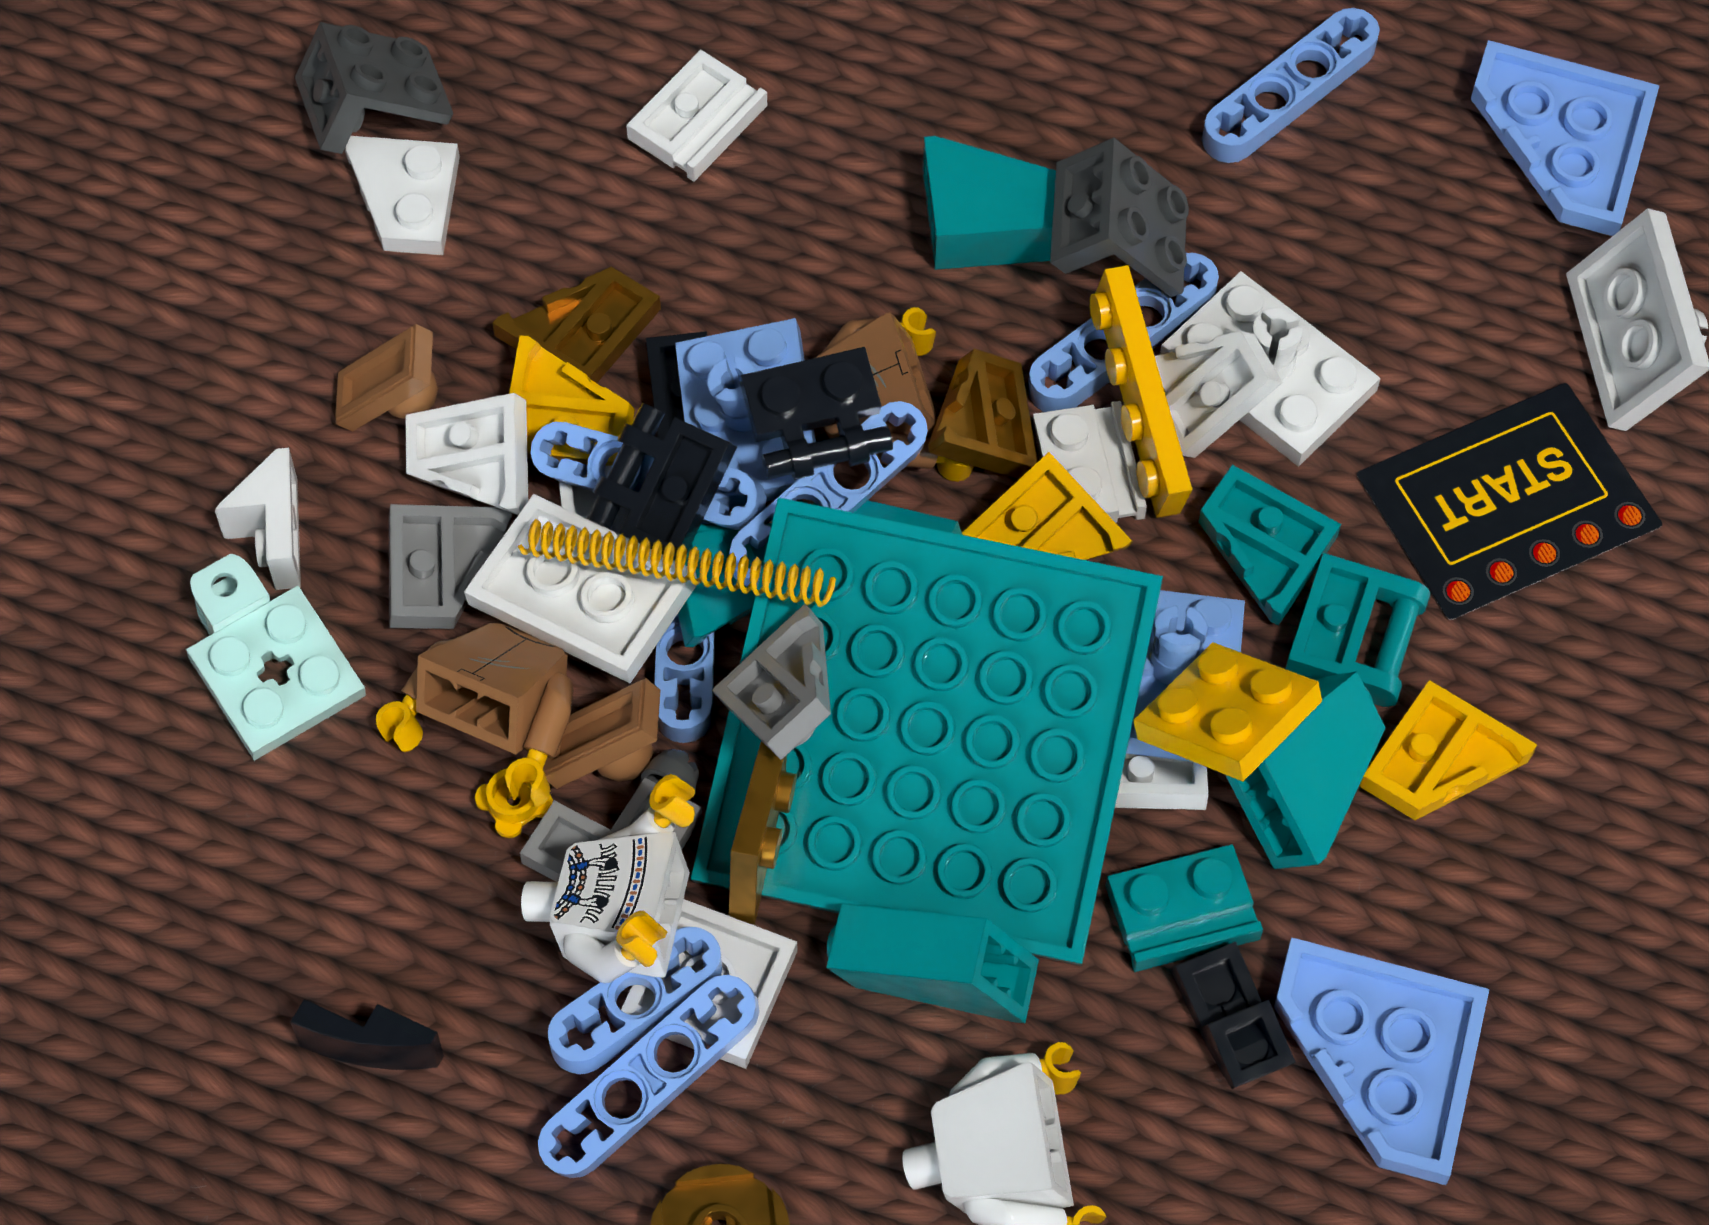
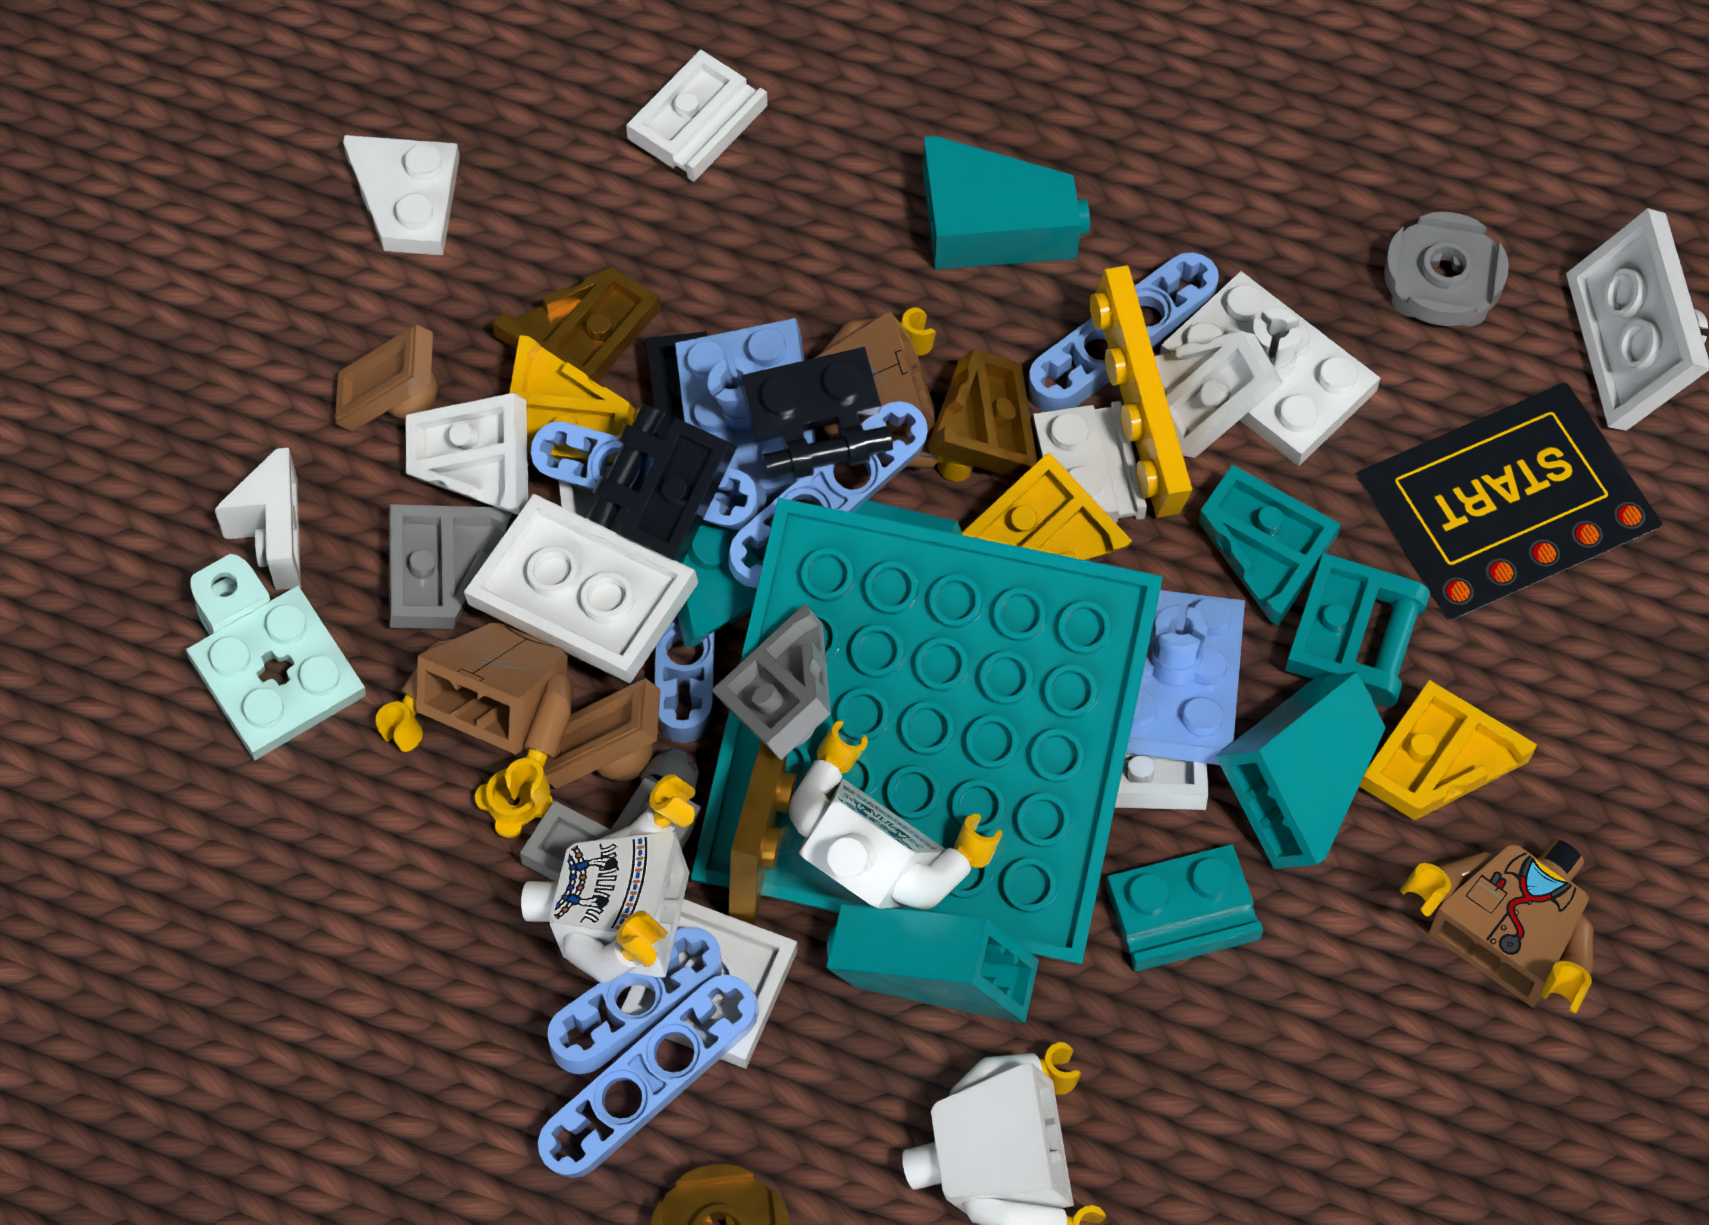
black slope [290,999,444,1070] -> none
dark grey bracket [295,22,454,154] -> none
yellow piece [518,518,836,607] -> none
dark grey bracket [1050,138,1189,297] -> none
yellow plate [1133,642,1322,782] -> none
black slope [1171,942,1296,1089] -> none
light blue beam [1202,8,1380,163] -> none
light blue plate [1274,937,1489,1185] -> none
light blue plate [1471,40,1660,236] -> none
none -> white torso [788,721,1002,910]
none -> light grey plate [1384,212,1509,326]
none -> medium nougat torso [1399,839,1594,1013]

